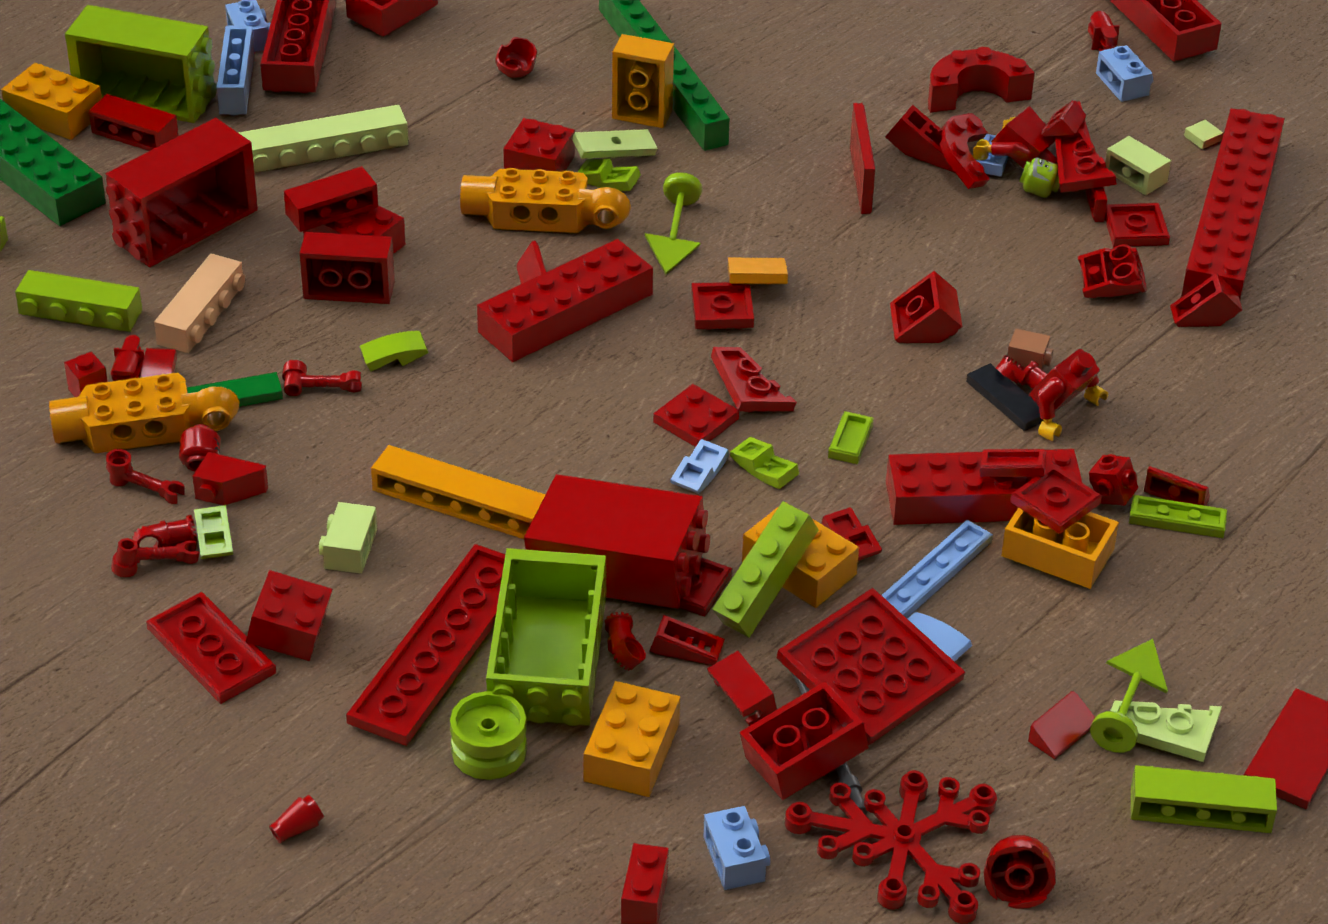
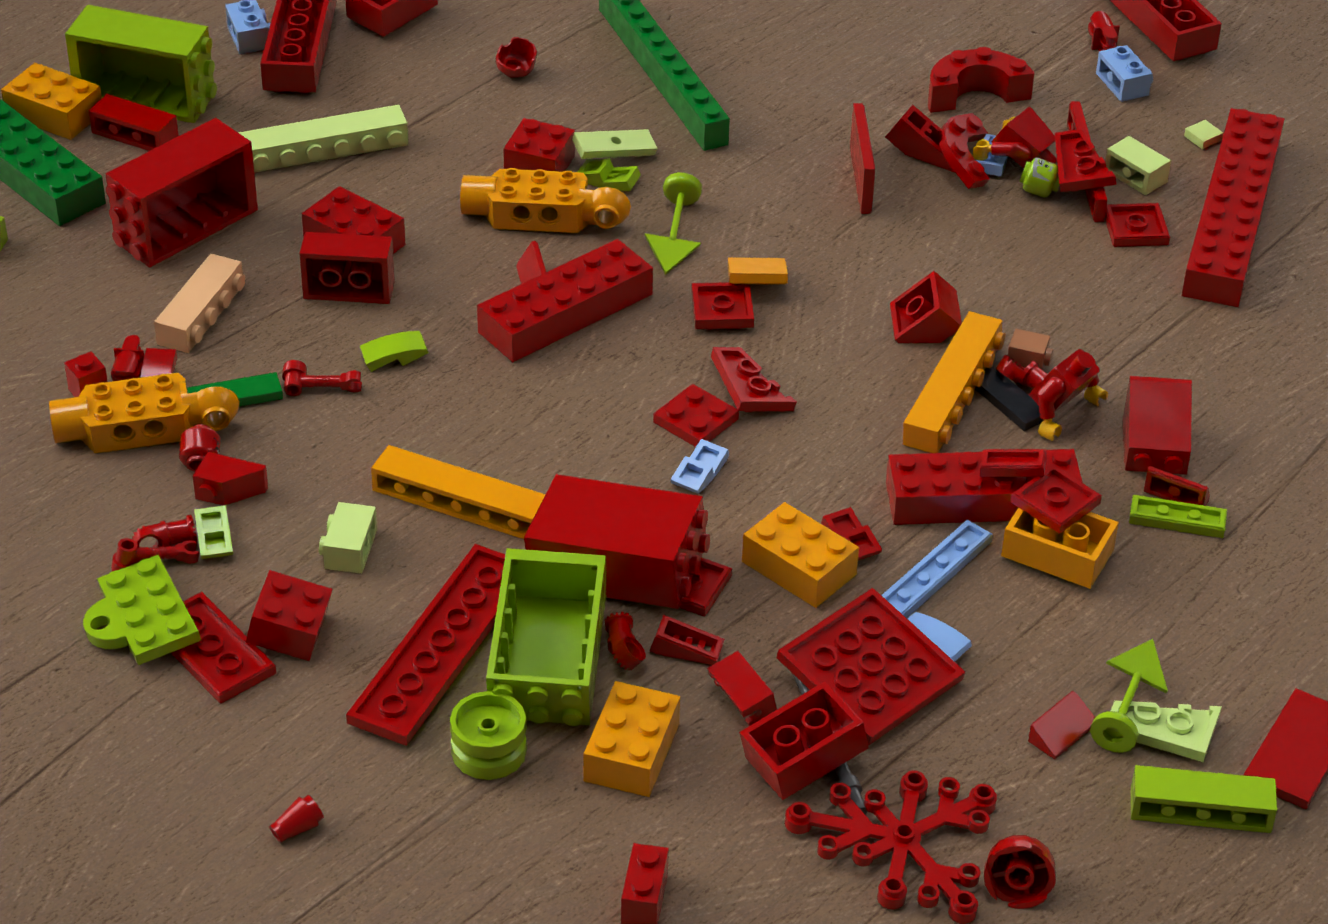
lime brick [15,270,142,332] -> none
red brick [106,449,185,504] -> none
light blue brick [217,26,255,116] -> none
red brick [284,166,378,232] -> none
light orange brick [612,34,674,128] -> none
light blue brick [703,806,770,890] -> none
lime brick [712,501,819,638] -> none
lime slope [730,437,799,489] -> none
lime tile [828,411,874,464] -> none
red slope [1041,100,1086,137] -> none
red slope [1078,244,1147,298] -> none
red brick [1089,454,1138,506] -> none
red slope [1170,273,1243,327] -> none
none -> lime plate [83,555,201,665]
none -> light orange brick [903,311,1006,453]
none -> red slope [1122,376,1192,475]

